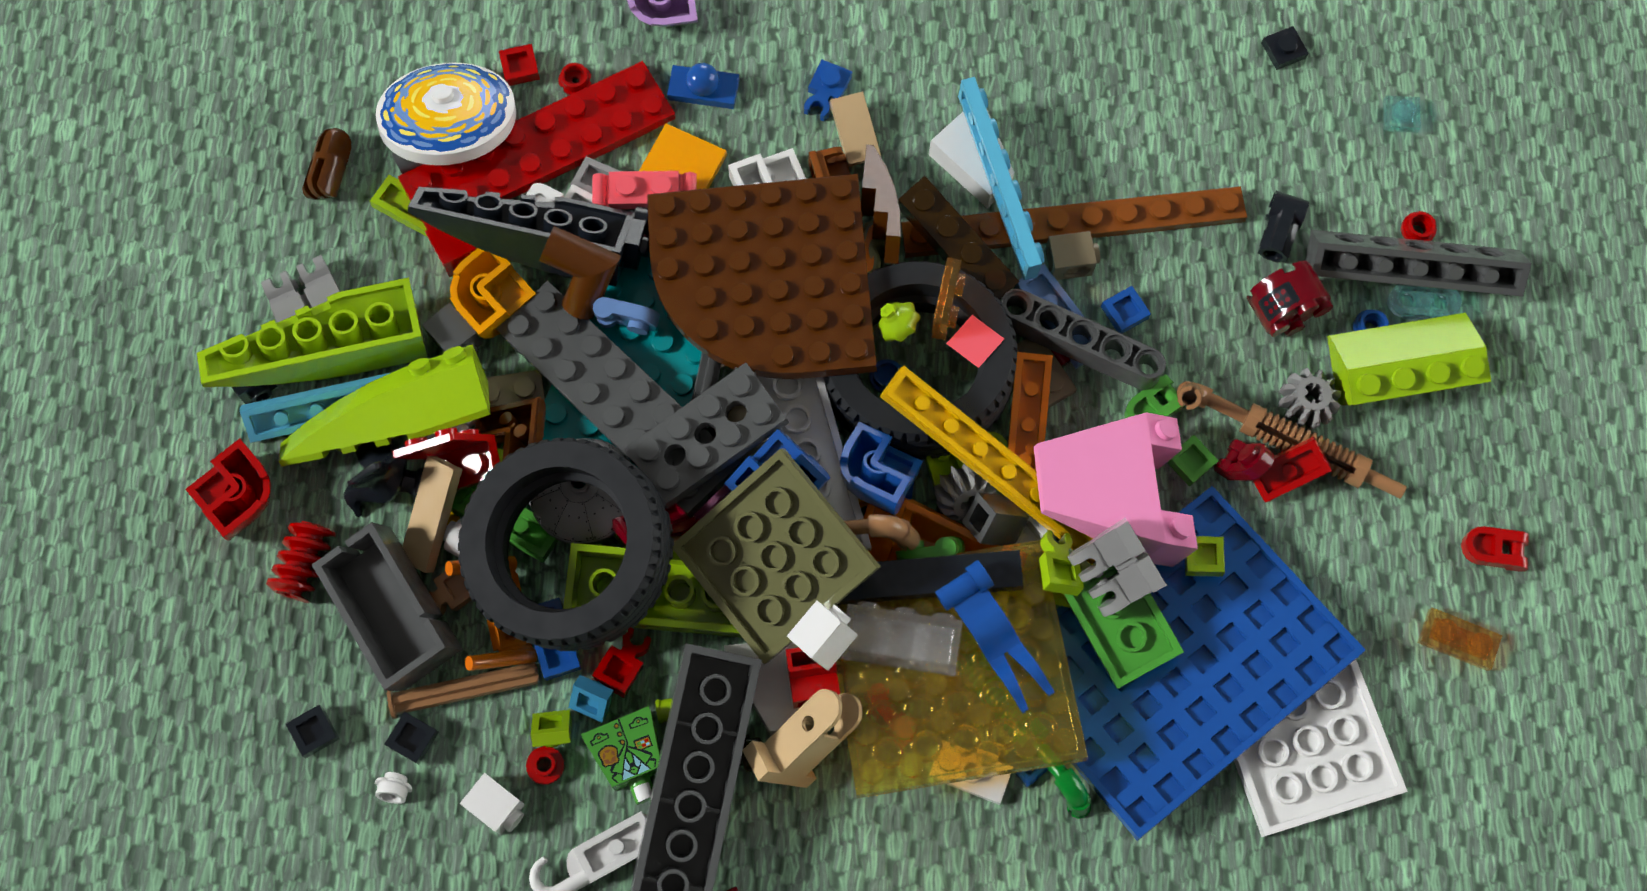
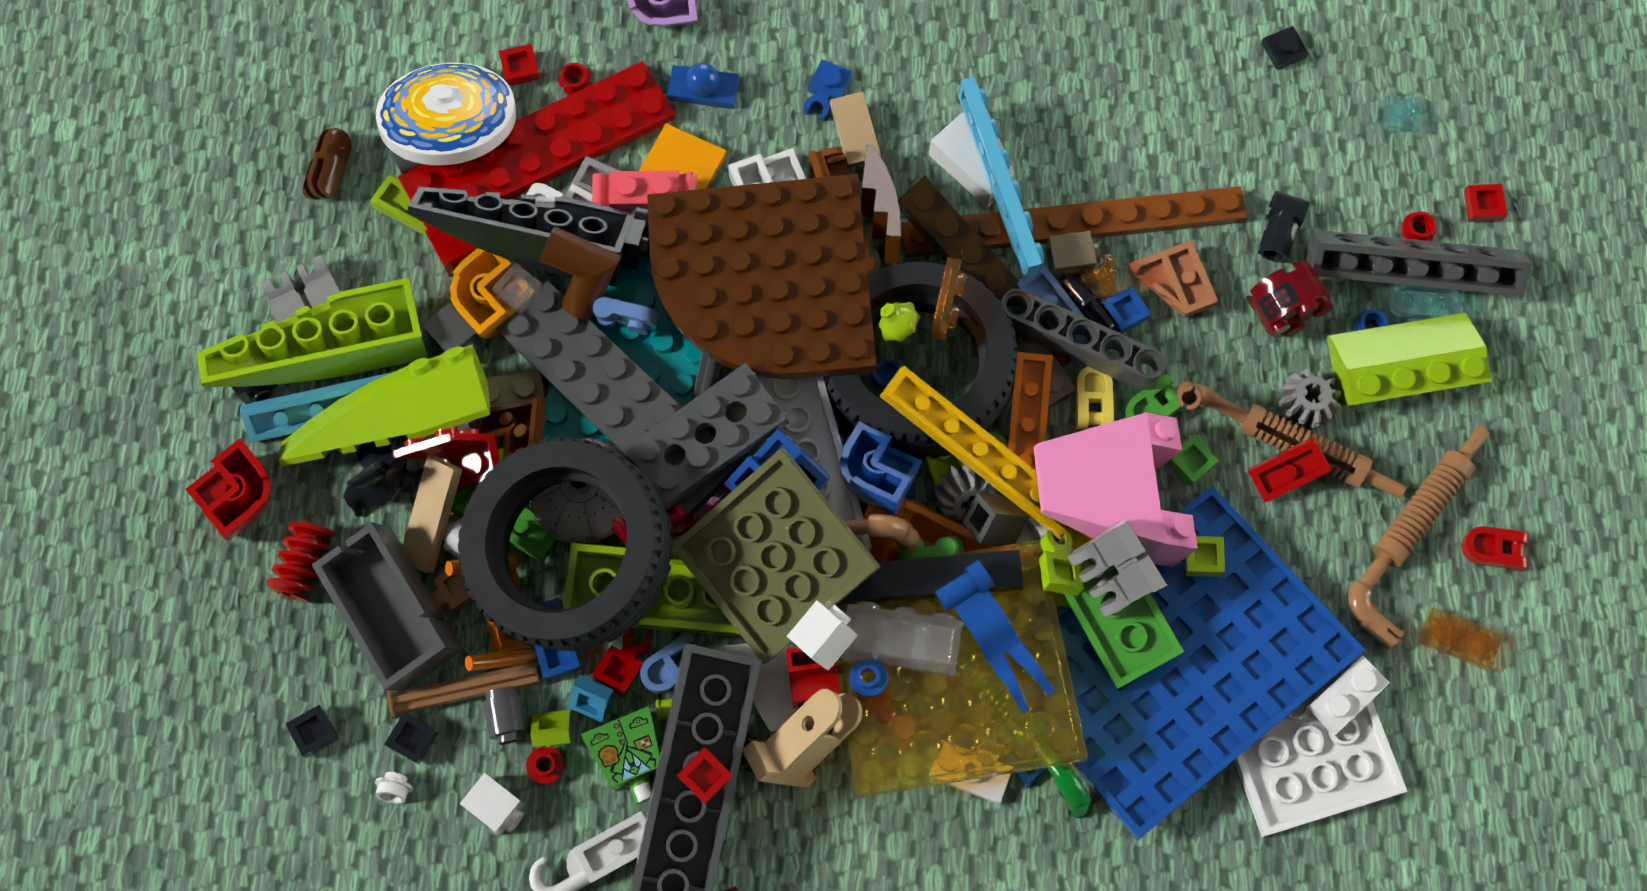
coral sticker [946,315,1004,368] -> none
dark red plate [1213,439,1275,481] -> none
none -> dark grey brick [483,686,527,745]
none -> clear plate [492,263,544,314]
none -> medium blue plate [640,632,695,694]
none -> red plate [676,747,733,804]
none -> blue plate [849,659,888,698]
none -> black axle [1061,273,1116,330]
none -> light yellow plate [1075,366,1114,429]
none -> clear orange plant [1083,254,1116,299]
none -> nougat wing [1128,240,1218,318]
none -> white plate [1307,655,1390,735]
none -> medium nougat piece [1348,426,1490,650]
none -> red plate [1464,184,1507,222]

